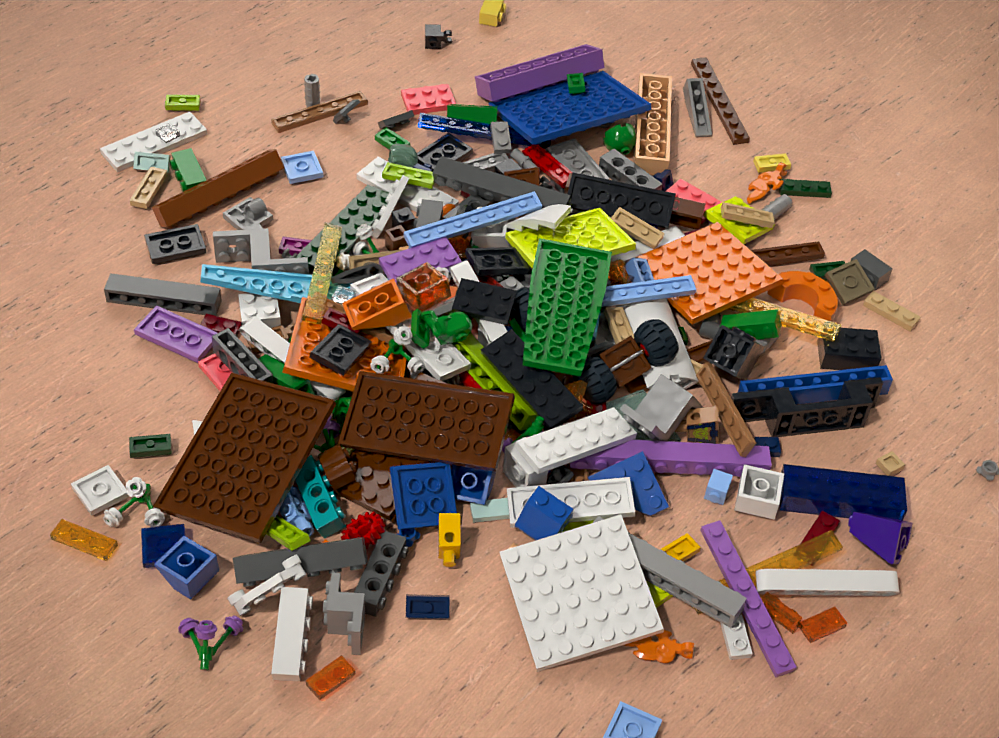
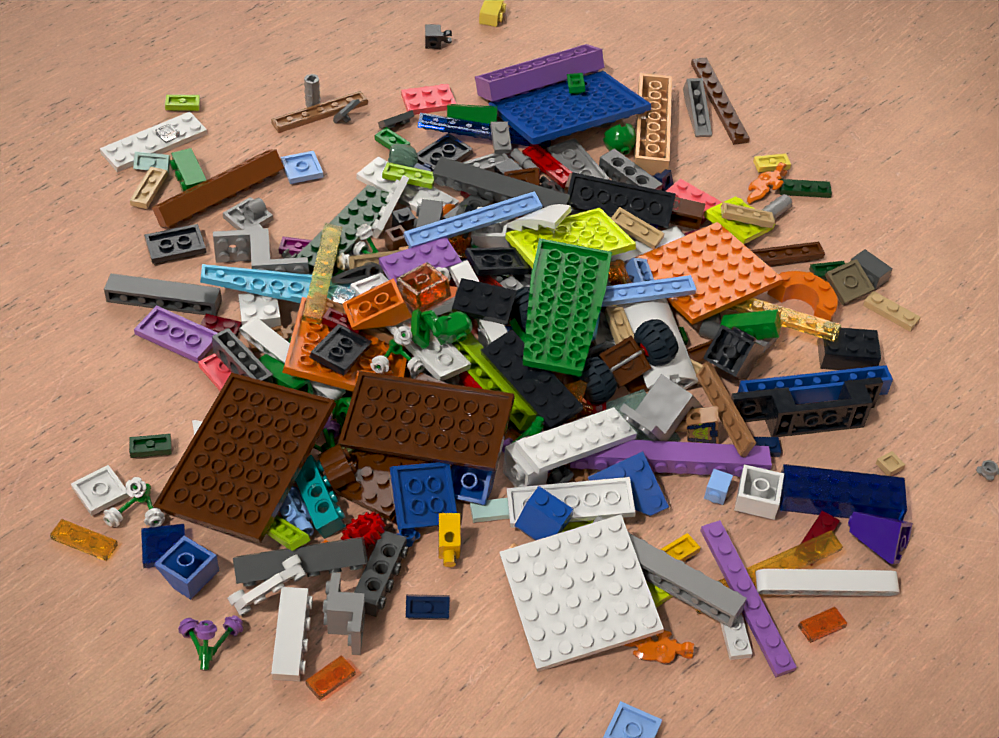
clear orange plate [762,592,802,634] -> none

